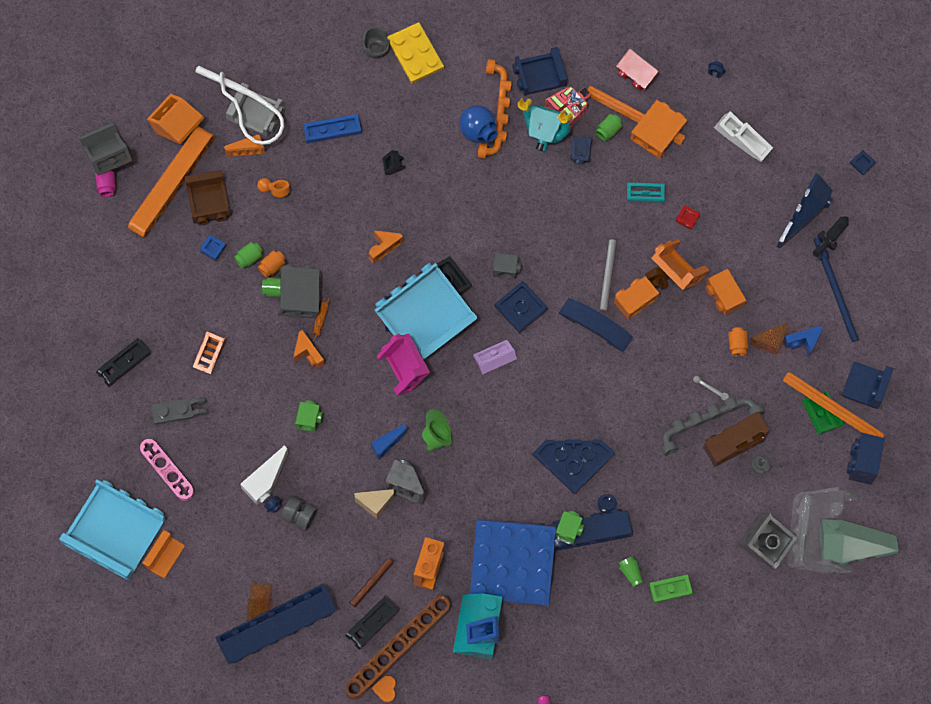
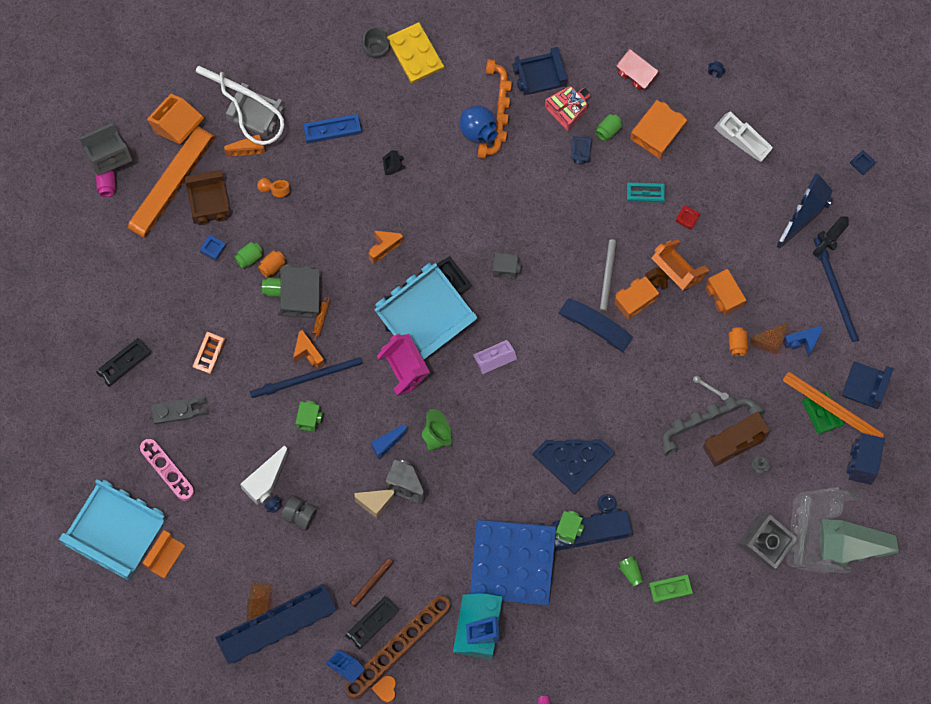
orange panel [414,537,444,591] -> none
dark blue plate [494,281,548,333] -> none
torso [518,98,573,151] -> none
orange axle [587,86,686,145] -> none
none -> dark blue bar [250,357,362,398]
none -> blue slope [326,649,364,683]

